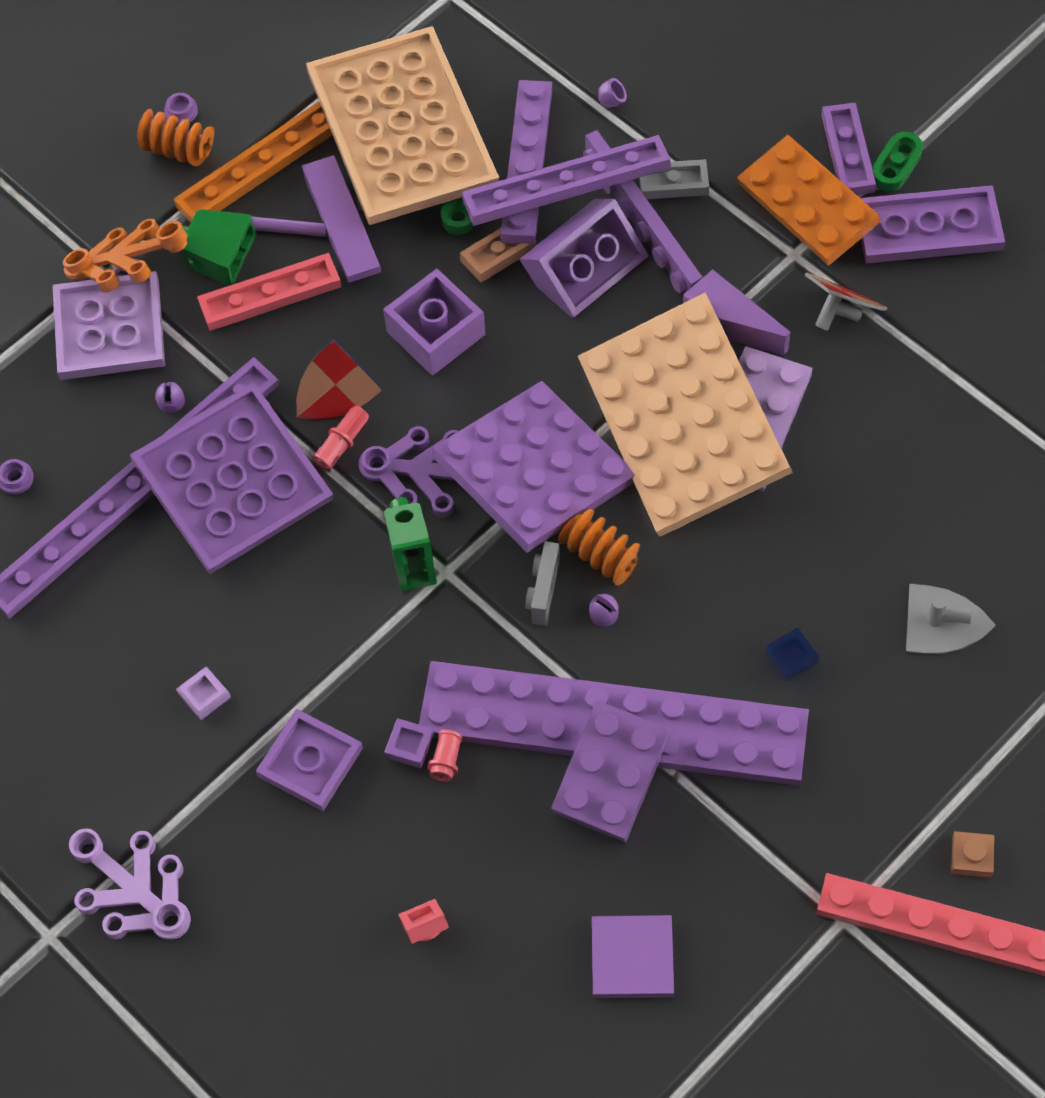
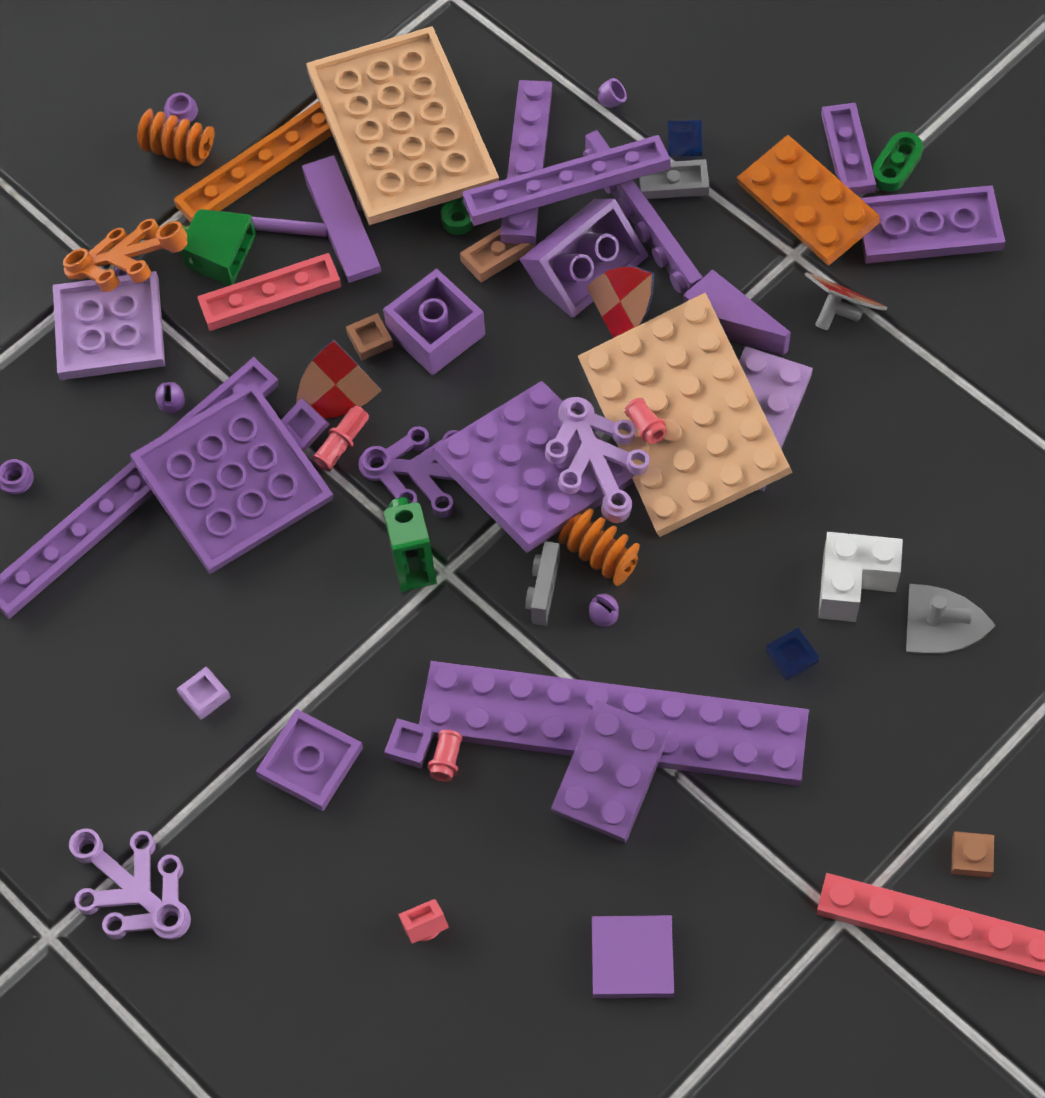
none -> medium lavender plate [281,398,330,450]
none -> nougat plate [346,313,393,361]
none -> lavender plant [545,397,650,523]
none -> shield [586,266,654,338]
none -> coral pin [624,398,667,444]
none -> clear blue plate [667,120,703,157]
none -> white brick [818,532,903,622]

